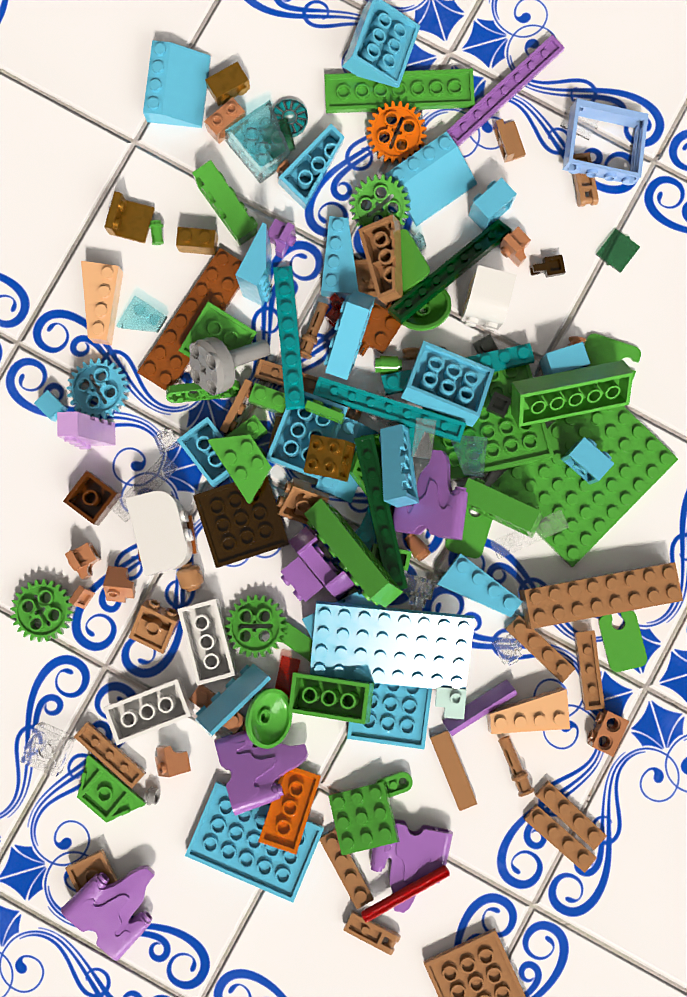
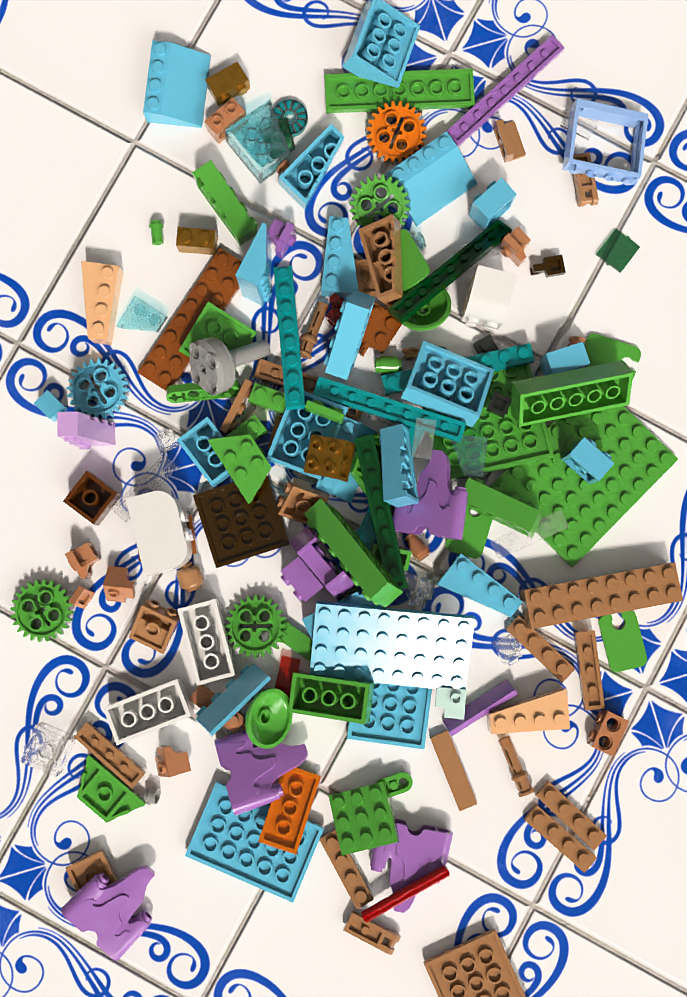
pearl gold bracket [104,191,155,244] -> none

